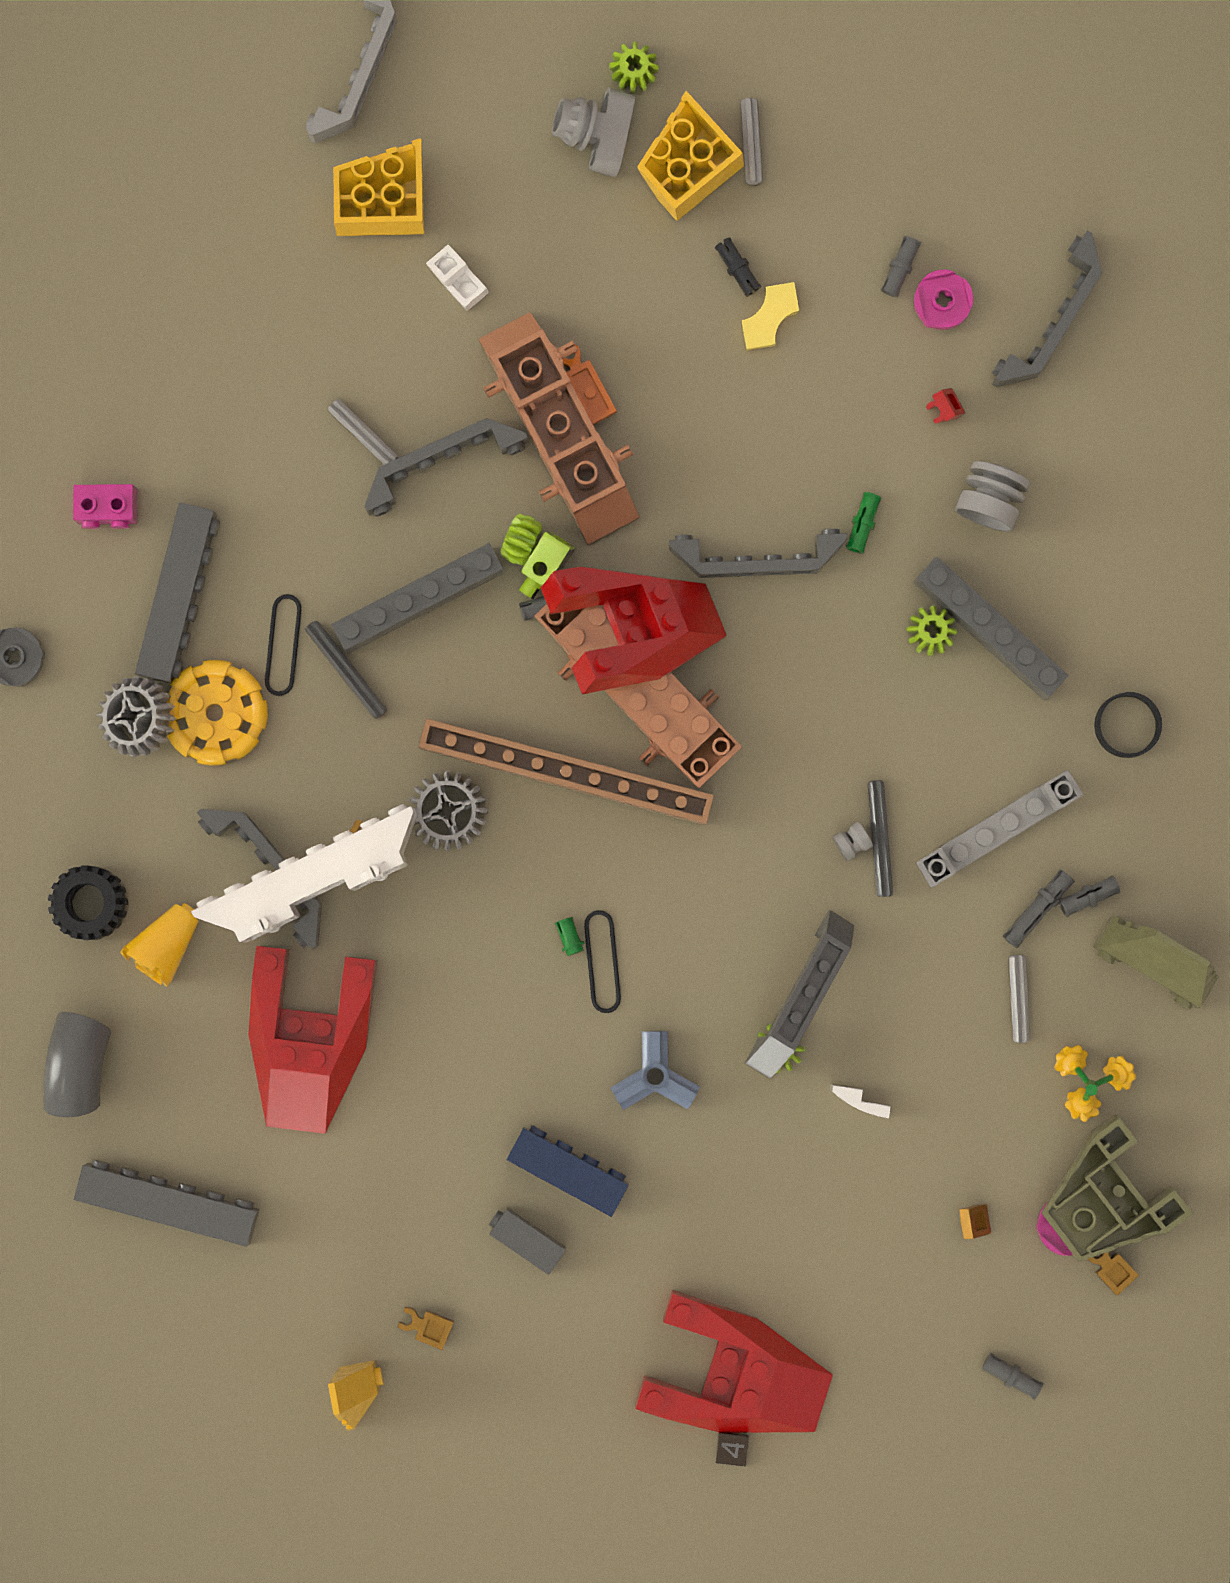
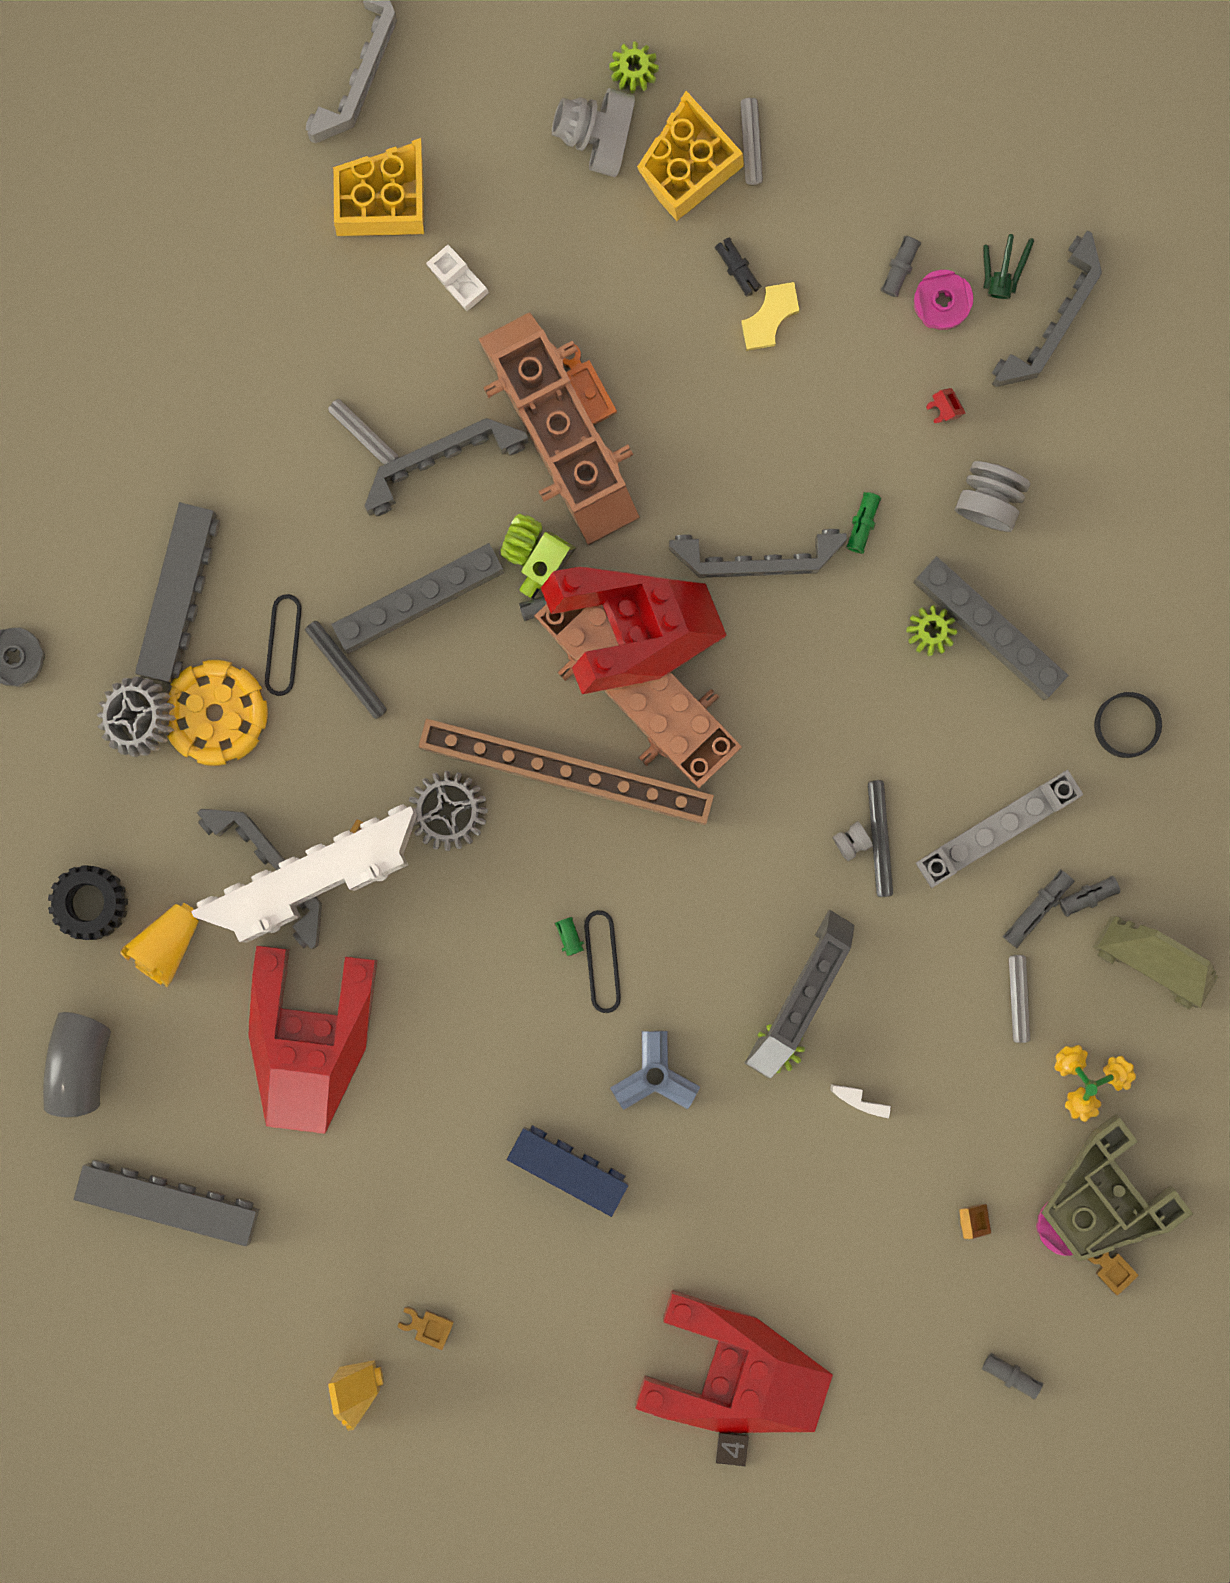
dark pink brick [73,484,137,529] -> none
dark grey brick [489,1207,566,1275] -> none
none -> dark green plant [983,234,1034,299]

